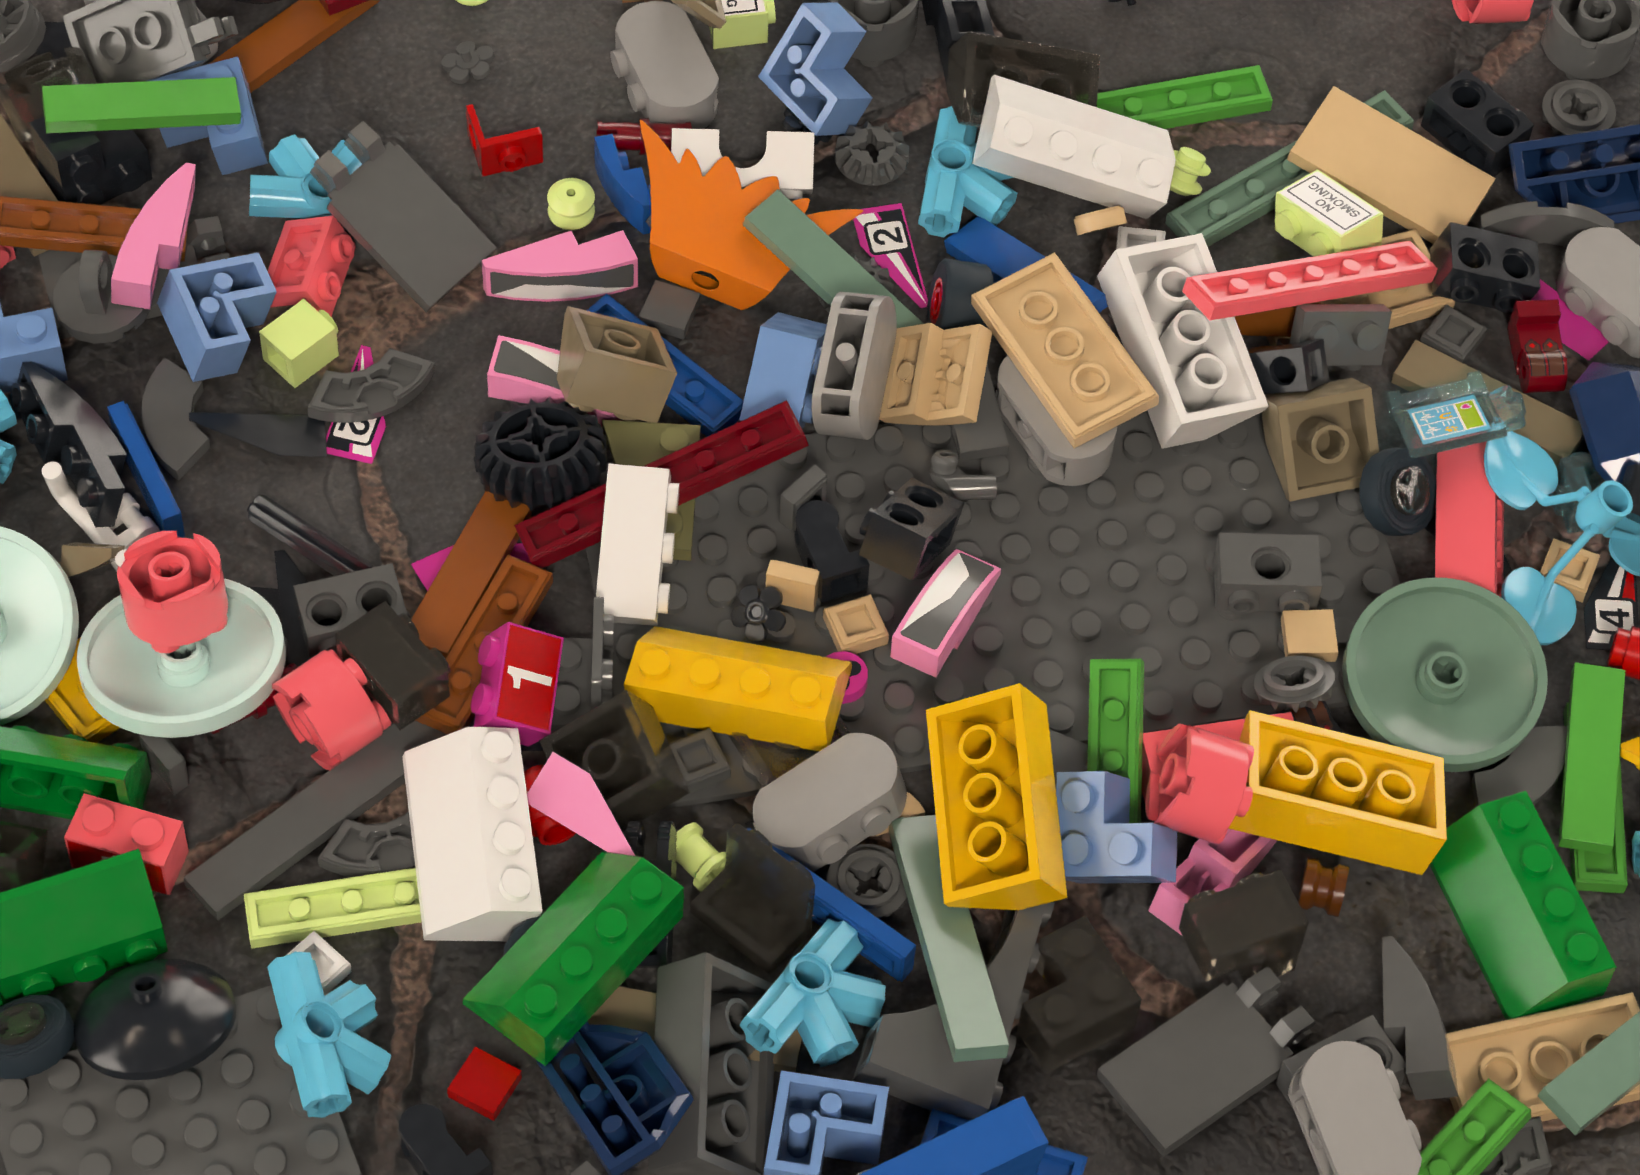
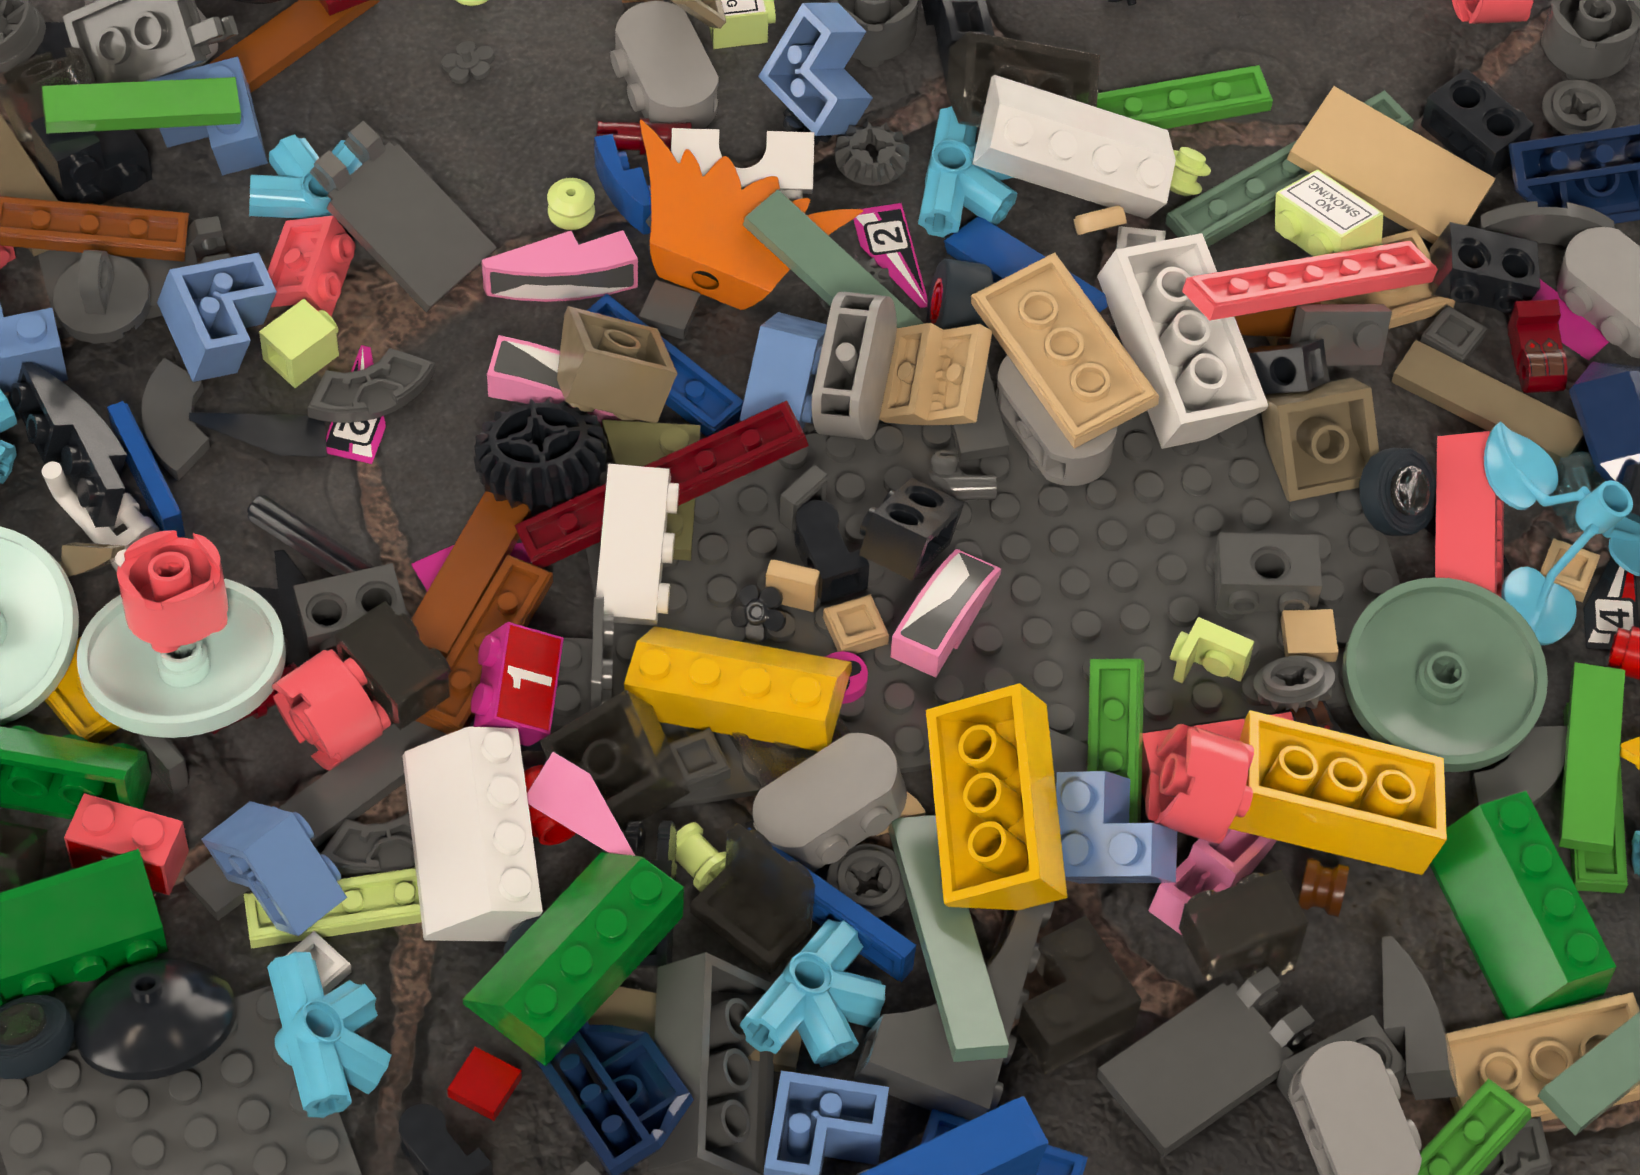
bright pink slope [111,163,196,310] -> none
red bracket [466,104,543,177] -> none
clear light blue piece [1386,370,1526,458] -> none
none -> medium blue brick [201,801,347,936]
none -> yellowish green bracket [1170,617,1254,684]

